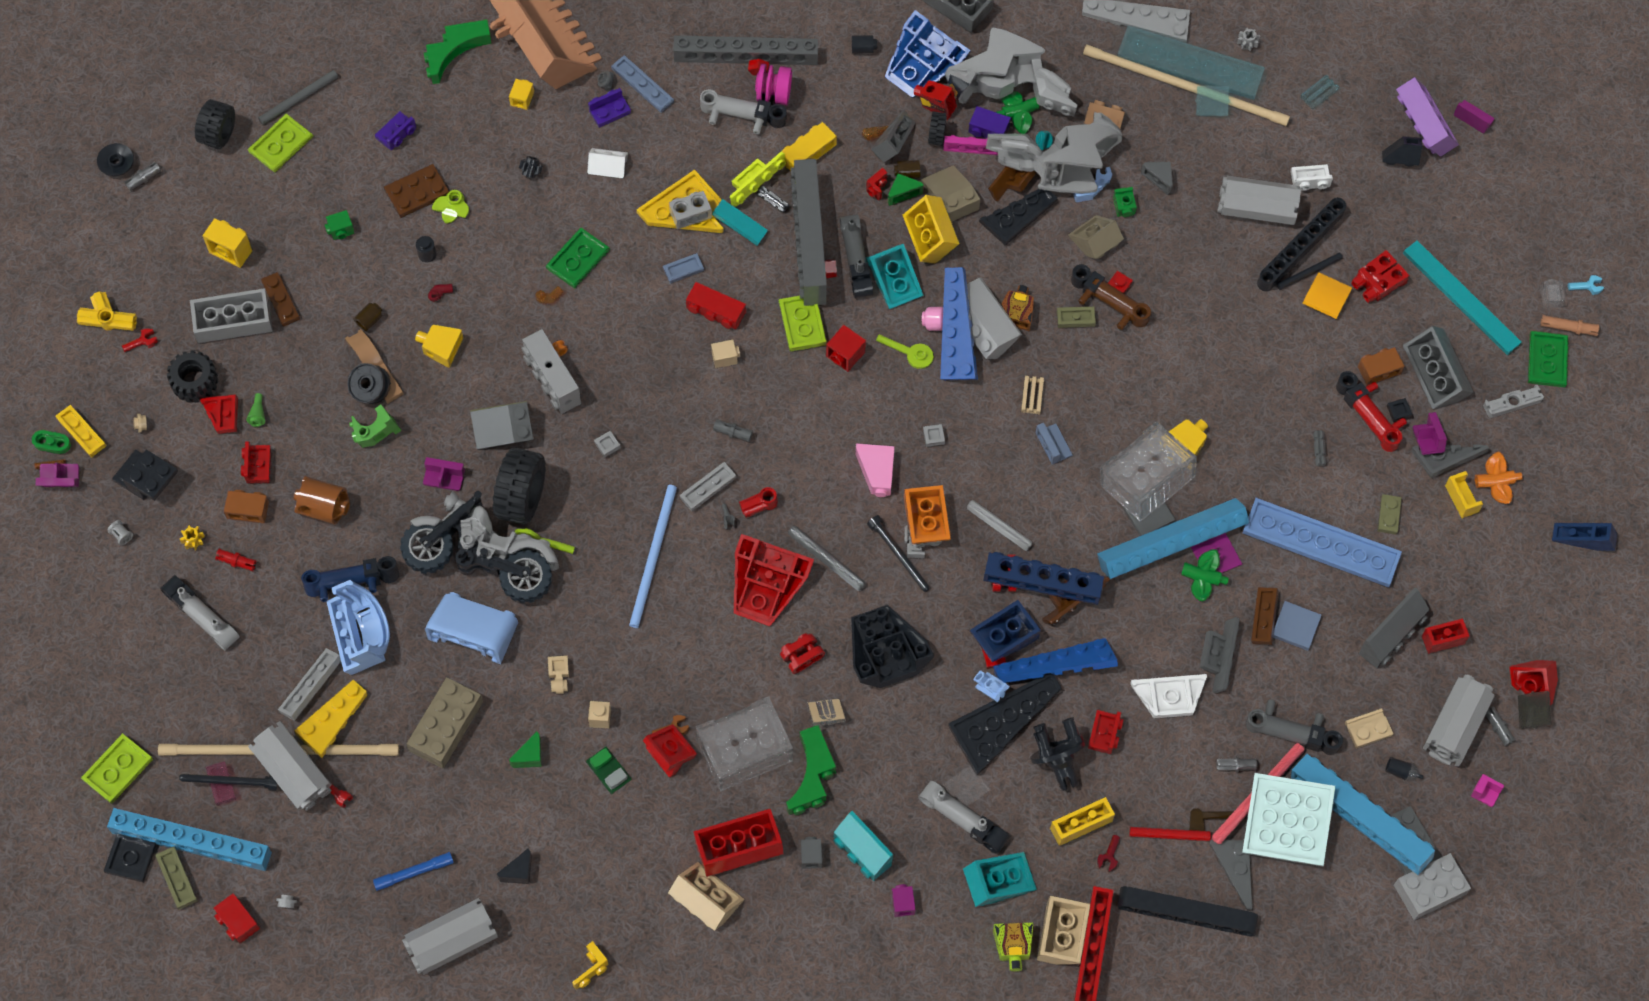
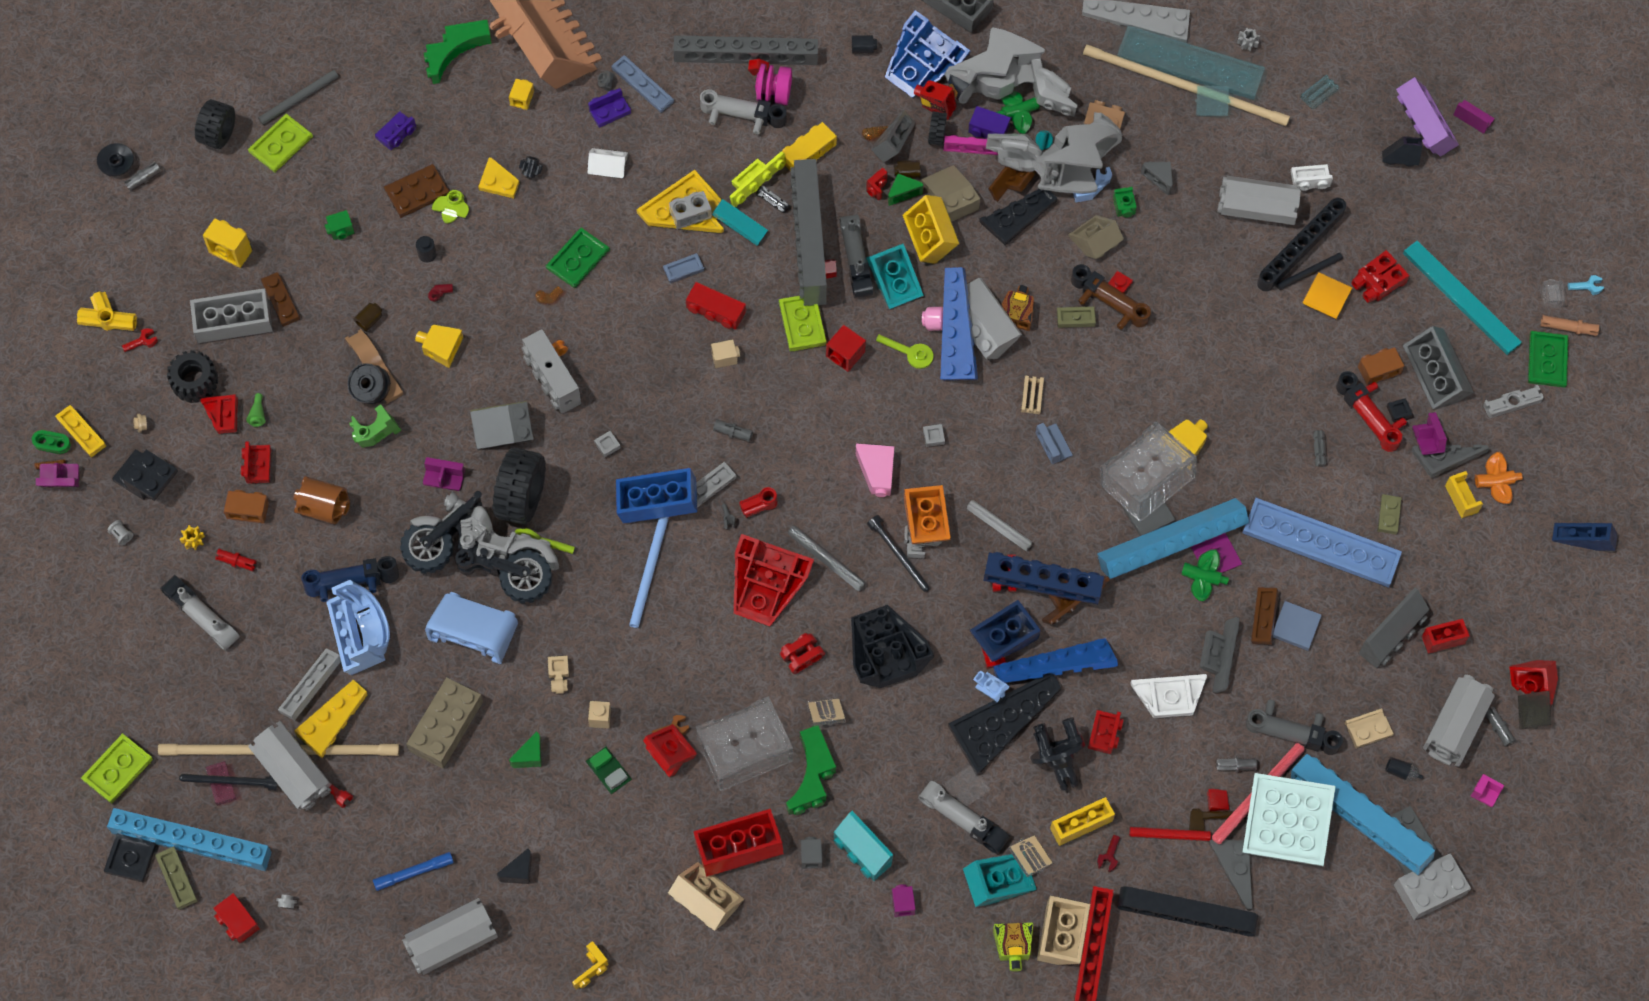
none -> yellow wing [478,157,519,199]
none -> blue brick [616,468,697,523]
none -> piece [1008,835,1053,877]
none -> red slope [1207,789,1229,811]

